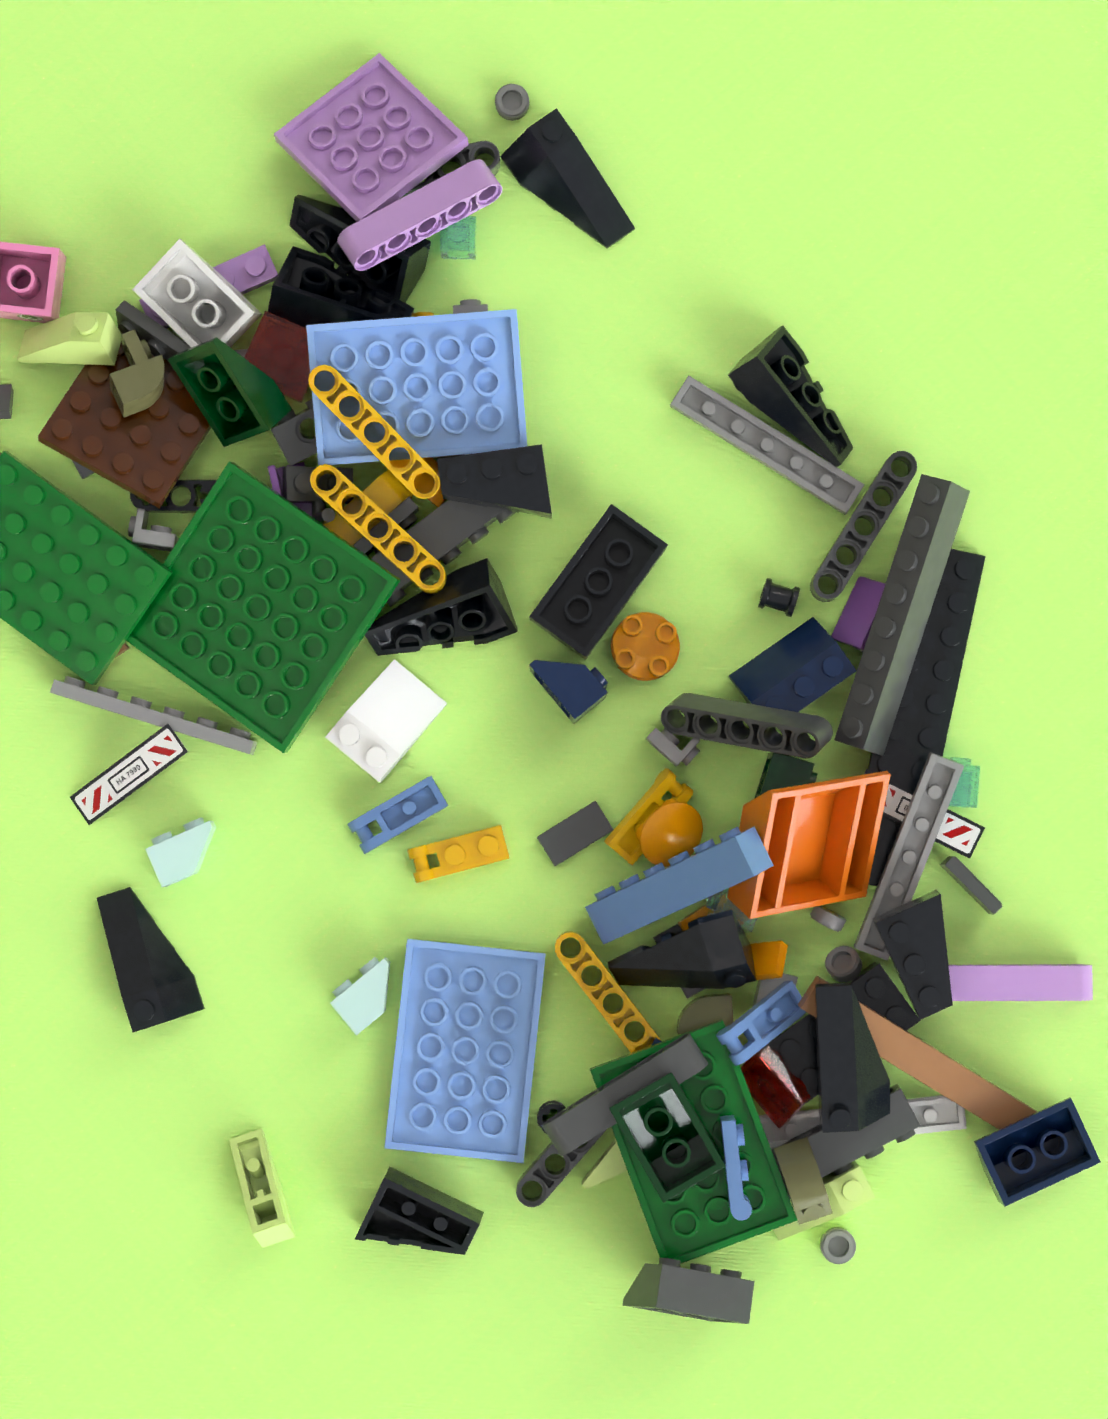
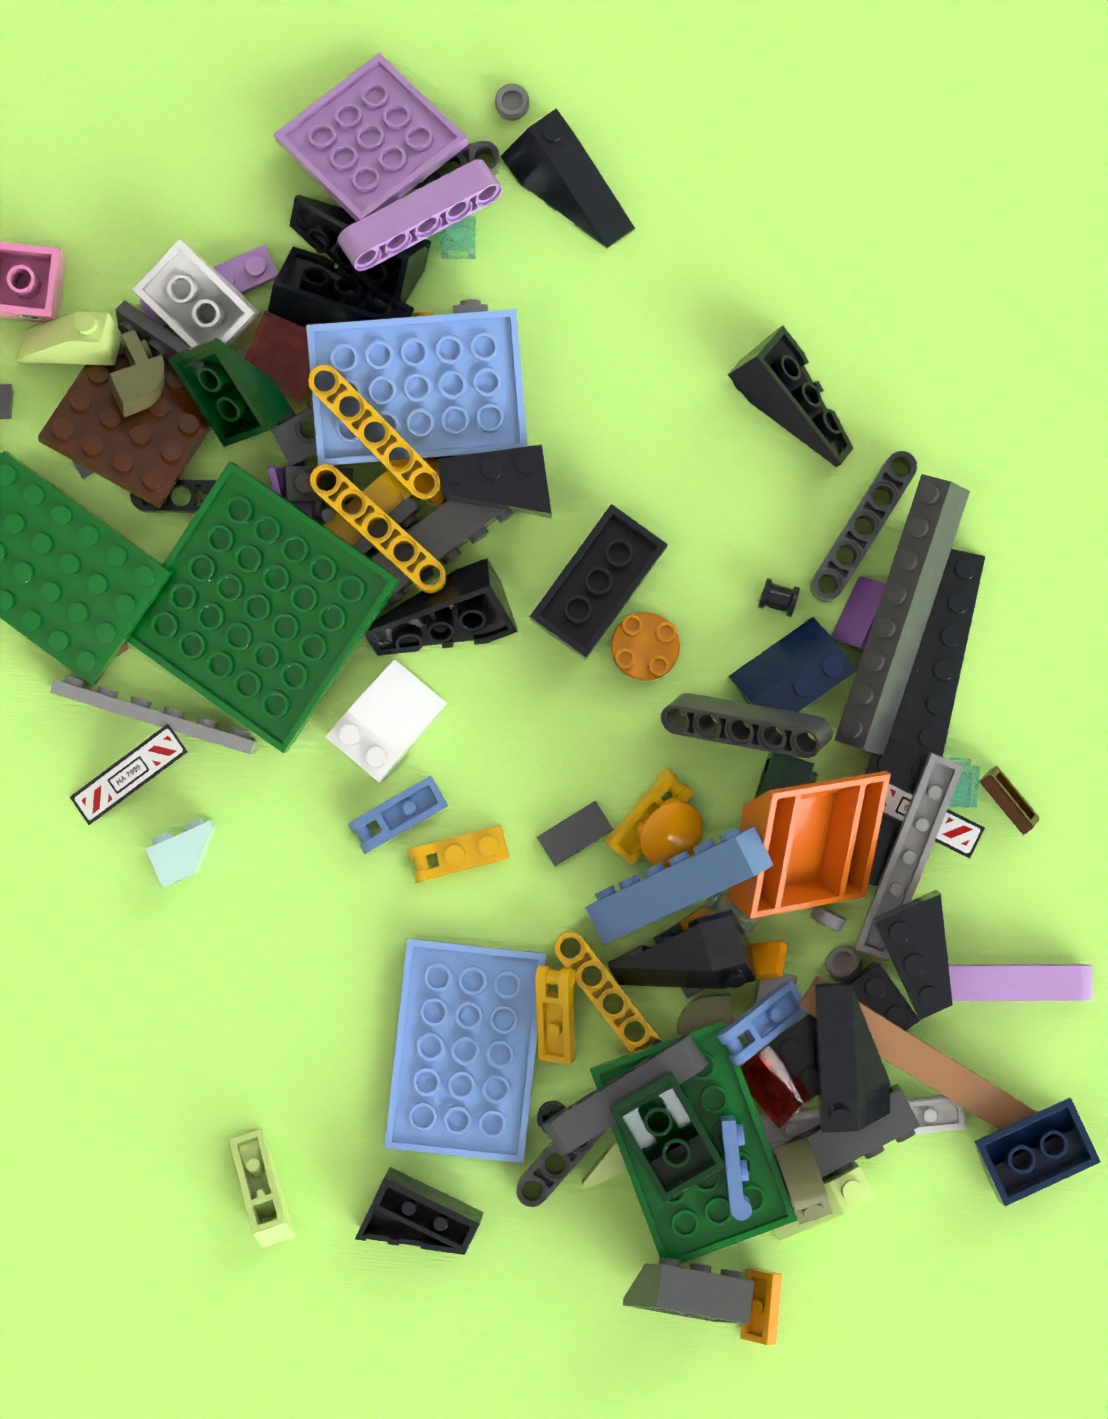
black wedge [97,887,205,1032] -> none
light grey bracket [128,508,179,552] -> none
light aqua slope [330,957,390,1036] -> none
dark blue slope [529,660,608,724] -> none
light grey bracket [645,728,700,767] -> none
light grey plate [670,375,865,515] -> none
light grey tile [820,1227,856,1264] -> none
dark grey tile [940,856,1002,915] -> none
none -> yellow plate [535,965,576,1065]
none -> light orange plate [740,1268,782,1345]
none -> reddish brown tile [979,765,1039,836]

